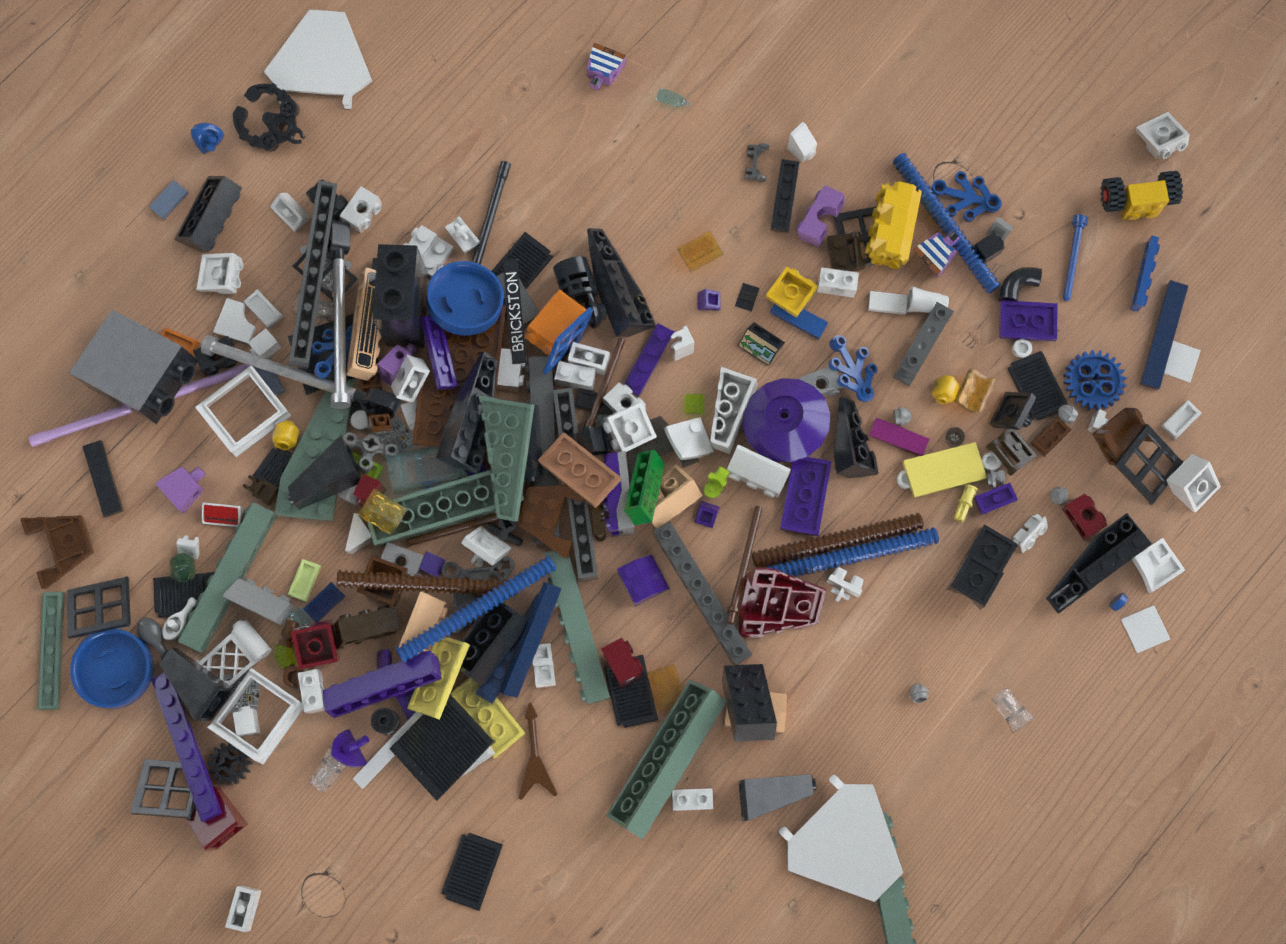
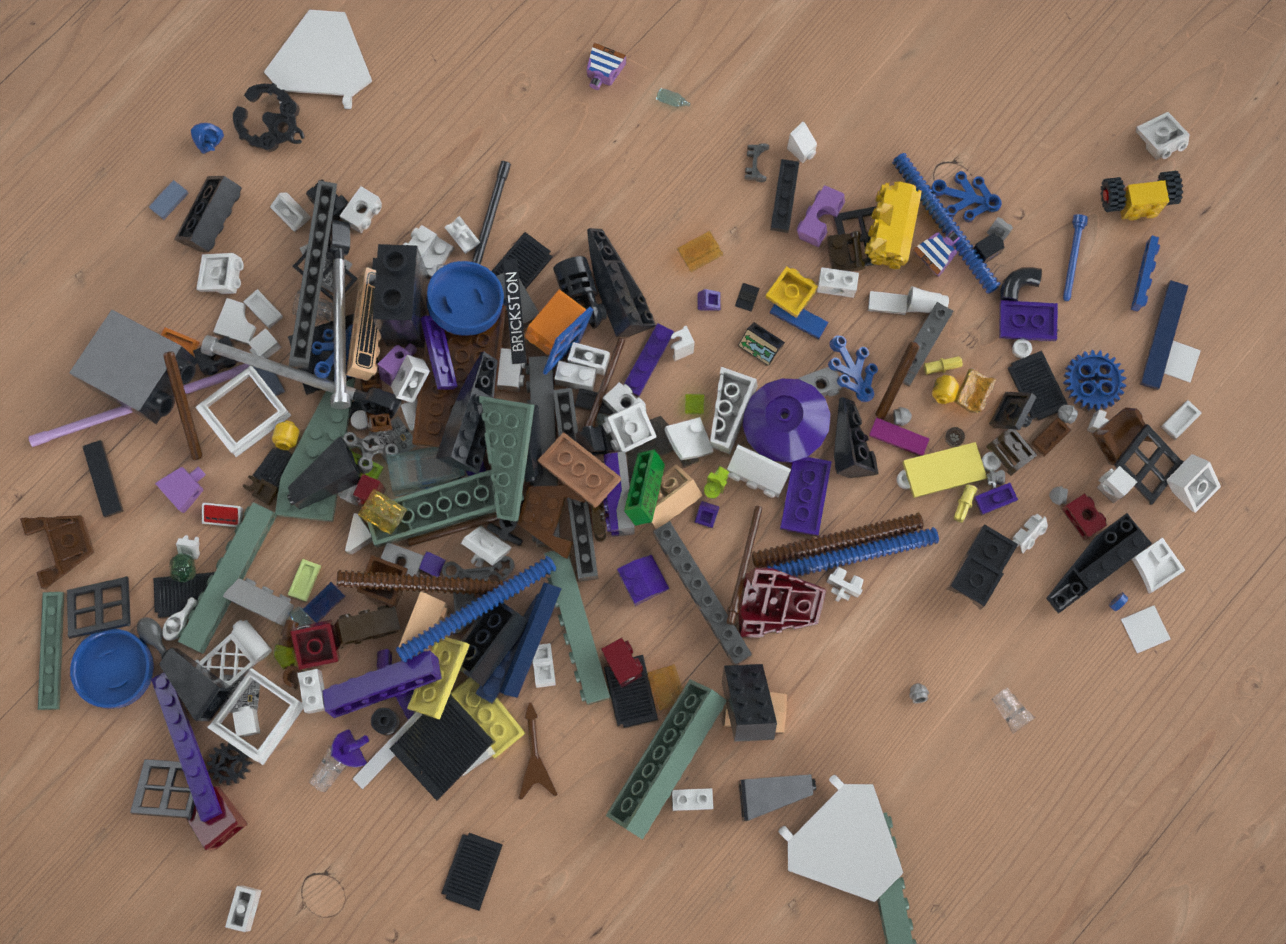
none -> reddish brown axle [163,351,203,460]
none -> reddish brown axle [875,342,920,420]
none -> light yellow axle [924,356,963,375]
none -> white brick [1097,466,1137,503]

